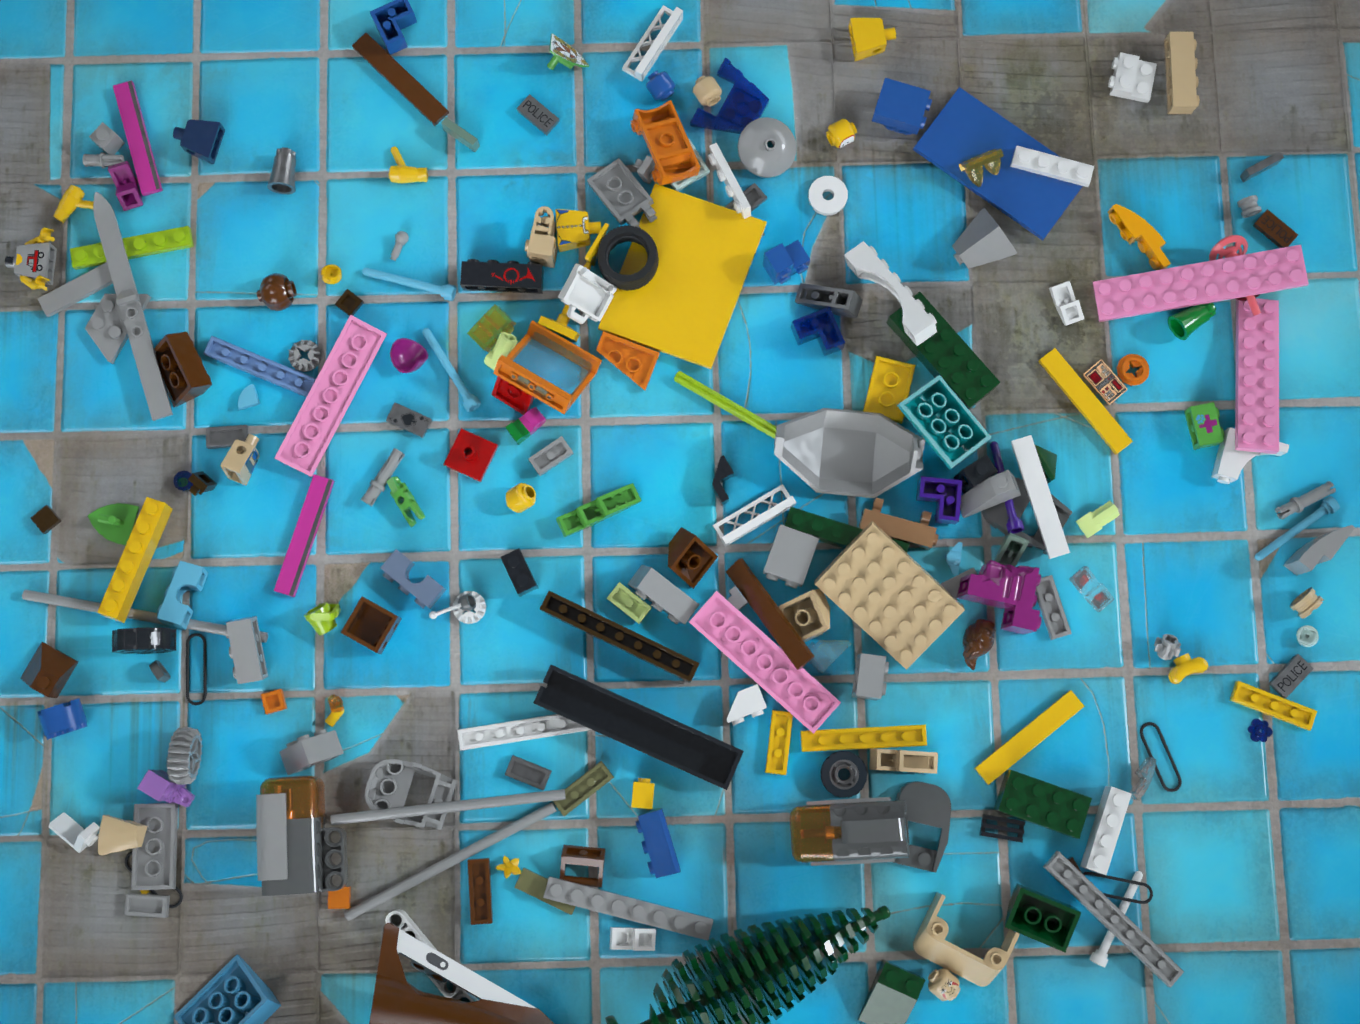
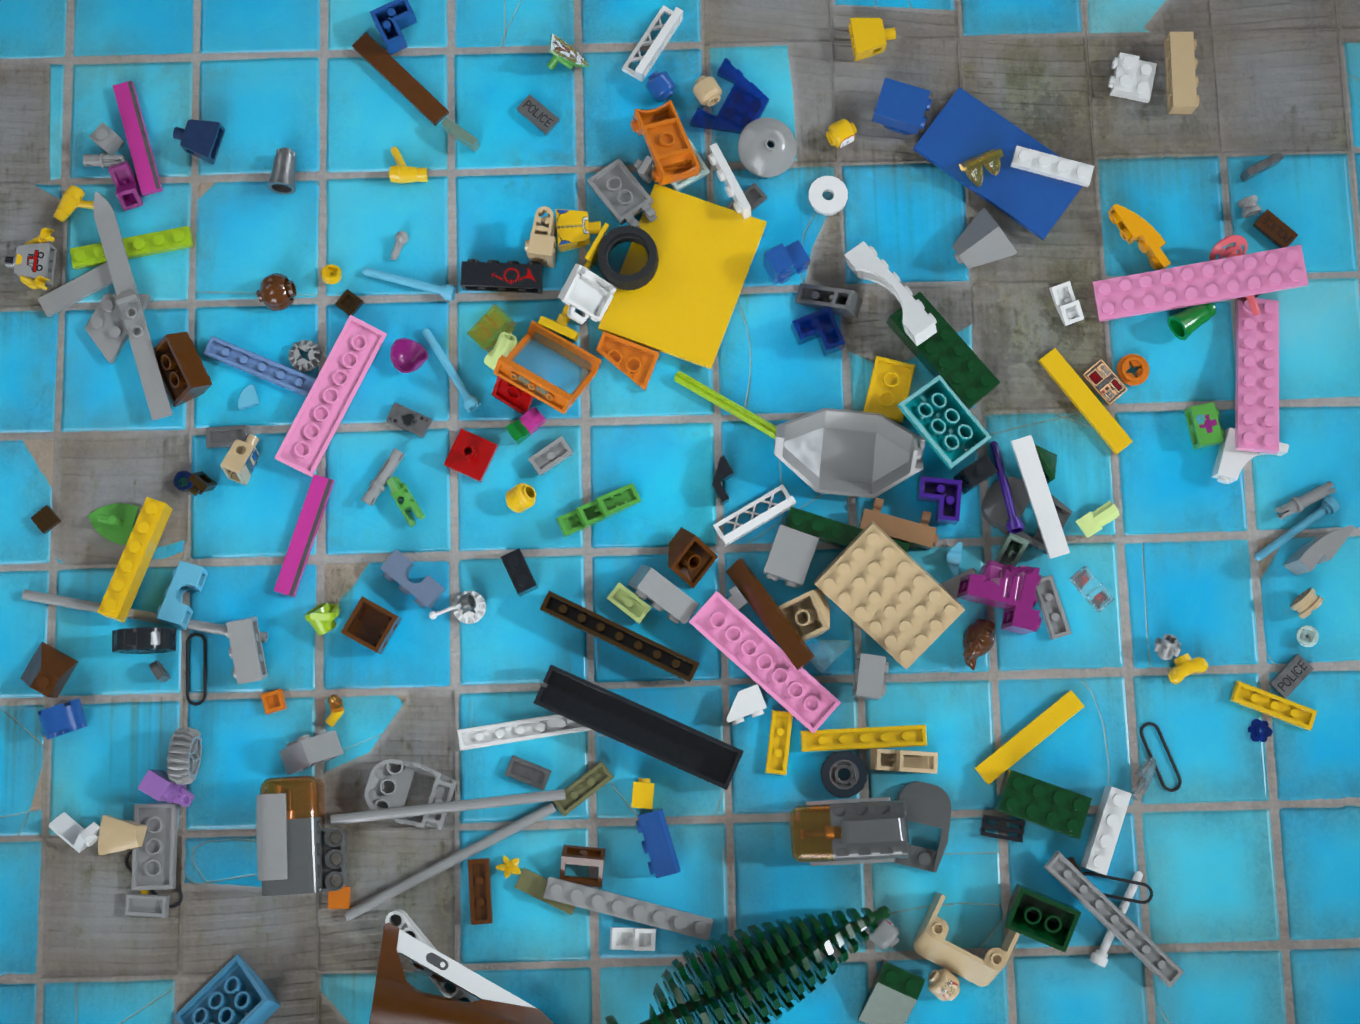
light grey slope [960,470,1021,518] -> none
none -> light grey head [868,918,900,950]

